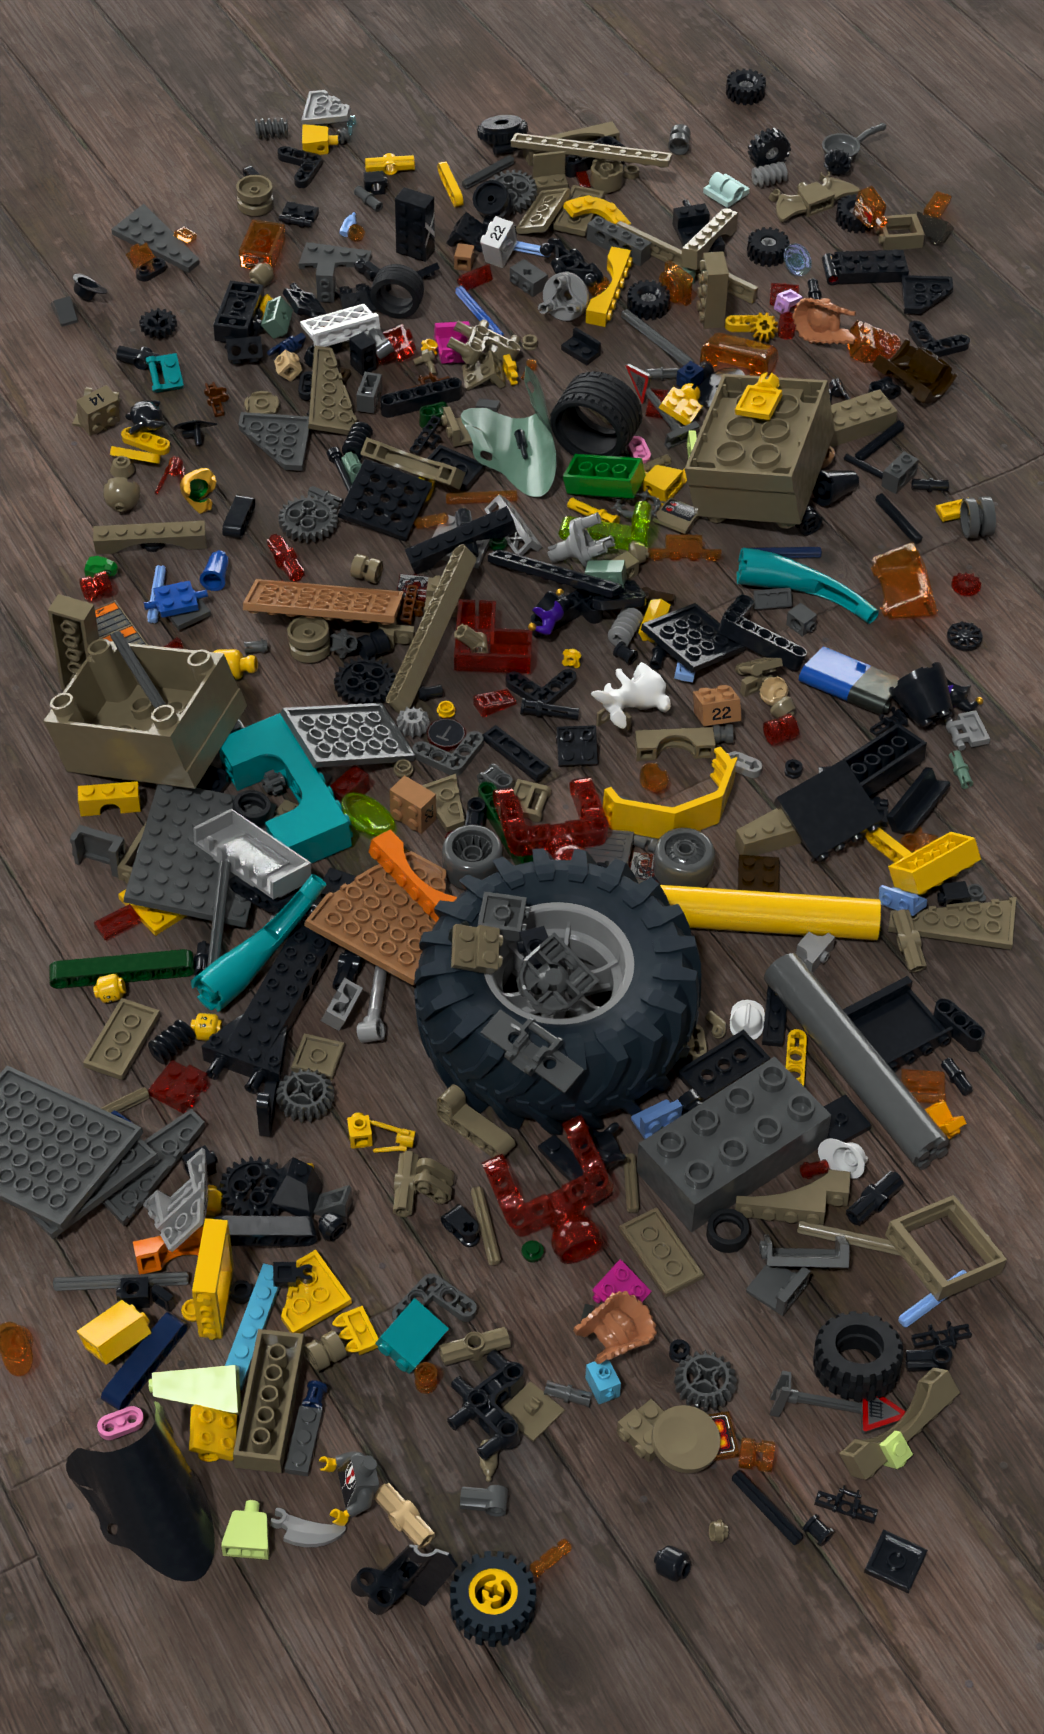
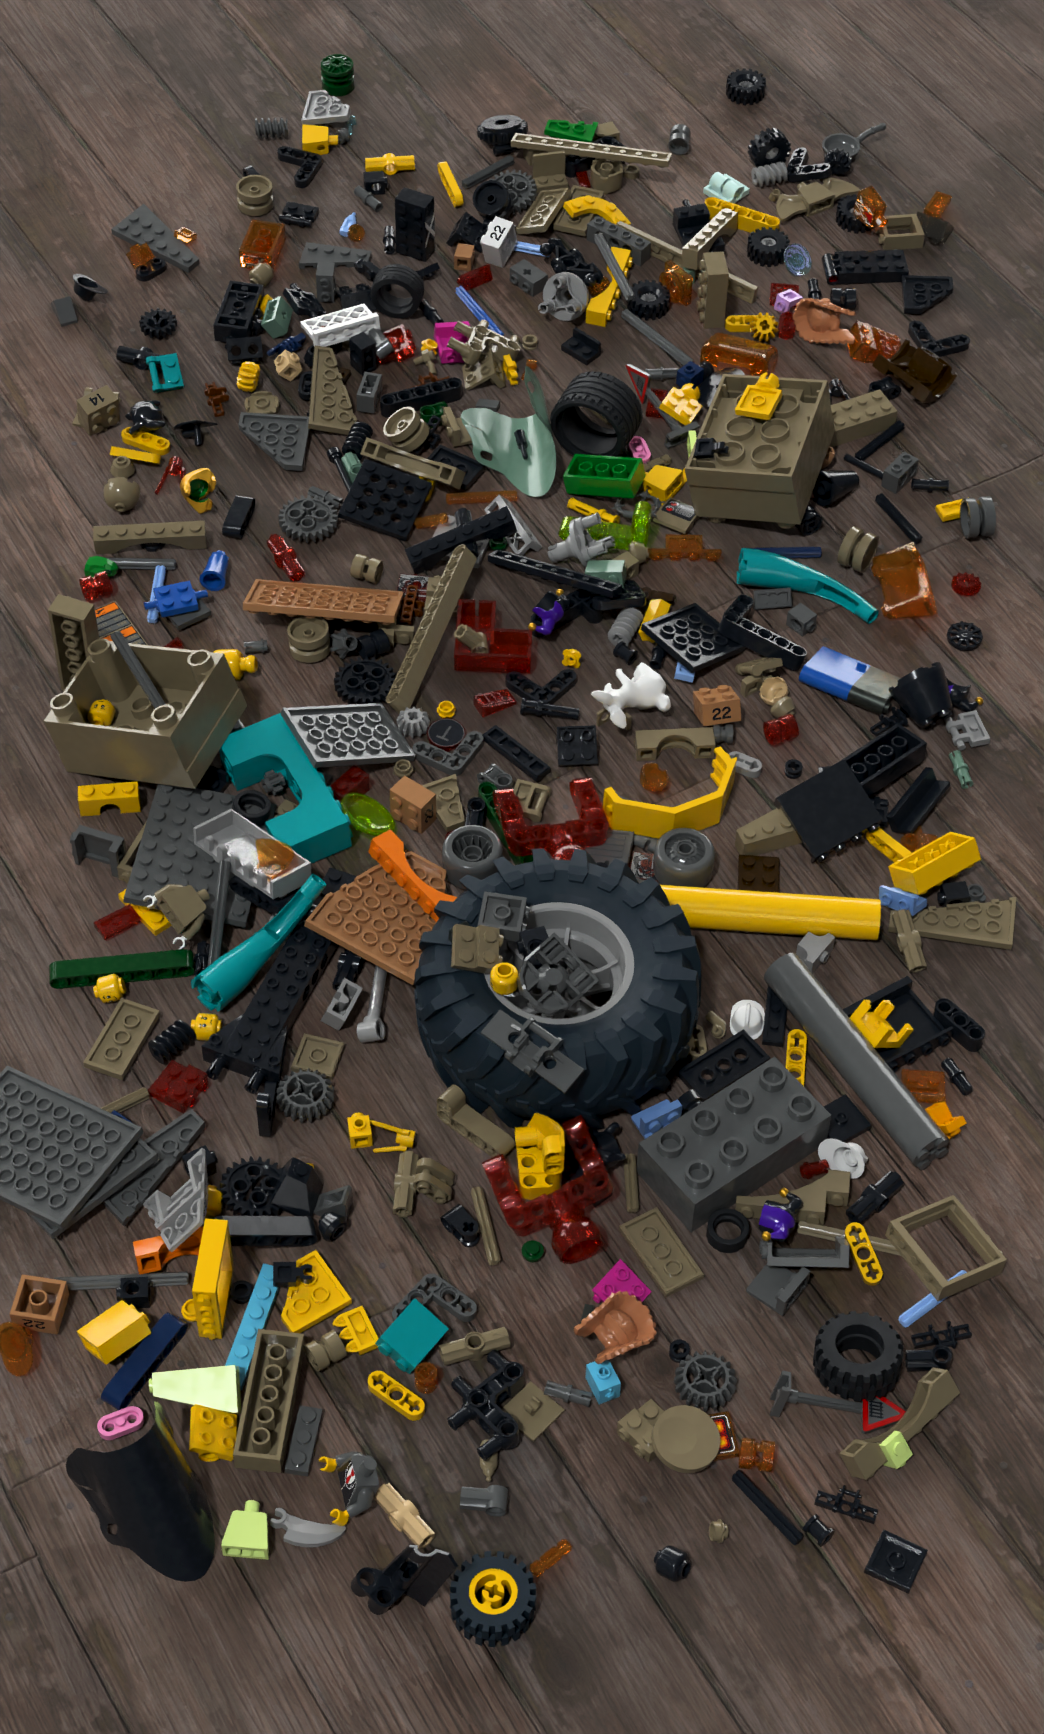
black tile [151,1284,175,1312] -> none
dark blue bush [302,1380,328,1409] -> none
black pin [418,684,443,701] -> none
none -> medium nougat brick [10,1274,69,1335]
none -> yellow head [87,699,116,726]
none -> dark grey axle [104,557,176,570]
none -> dark tan torso [143,884,210,950]
none -> yellow gear [237,361,261,392]
none -> clear orange piece [255,838,294,879]
none -> dark green wheel [321,54,354,97]
none -> yellow beam [368,1371,425,1421]
none -> black pin [383,226,396,255]
none -> dark tan wheel [383,406,429,452]
none -> black pin [419,299,444,327]
none -> yellow head [490,962,518,995]
none -> yellow panel [515,1113,565,1200]
none -> green wing [544,120,598,143]
none -> dark grey axle [594,233,635,301]
none -> black plate [694,438,729,459]
none -> yellow beam [704,197,780,233]
none -> piece [759,1188,803,1242]
none -> black beam [787,147,832,182]
none -> black wheel [830,288,856,310]
none -> dark tan wheel [837,526,879,573]
none -> yellow beam [844,1222,883,1286]
none -> yellow panel [850,1000,914,1048]

